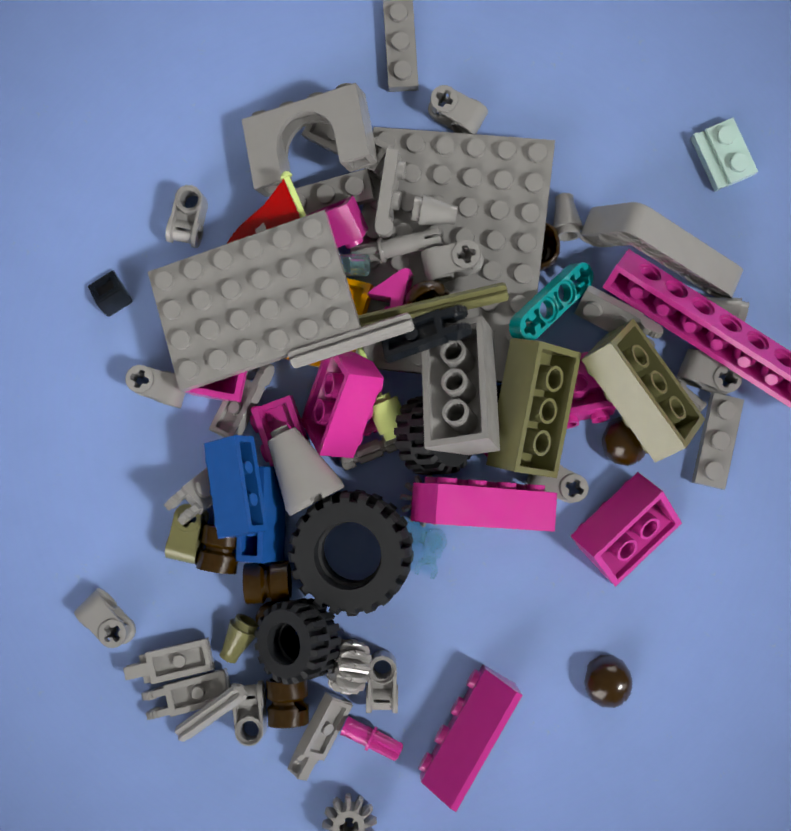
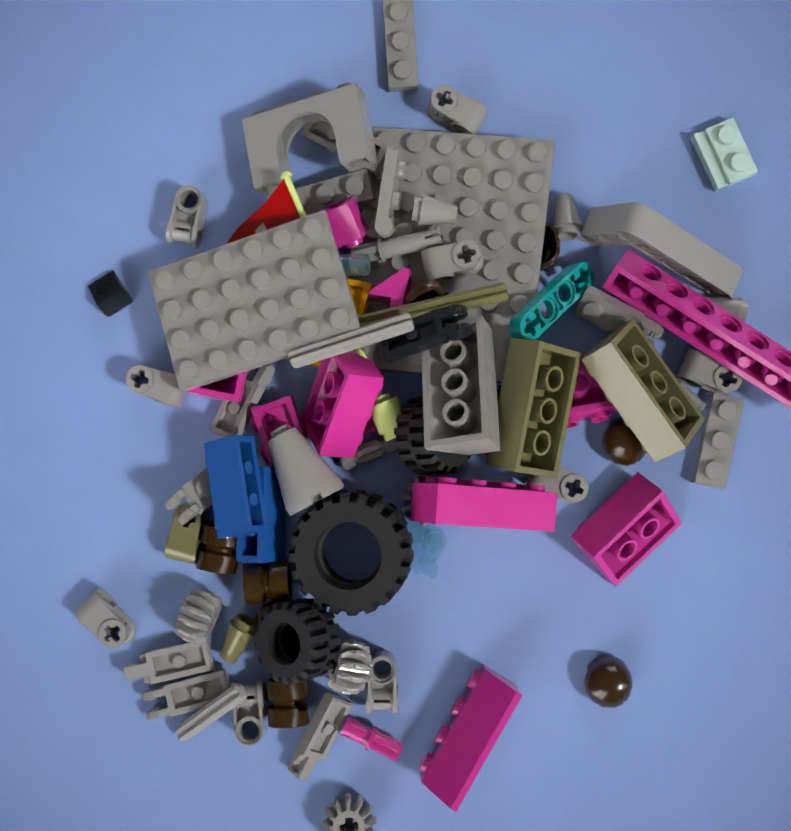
none -> light grey gear [175,588,222,645]

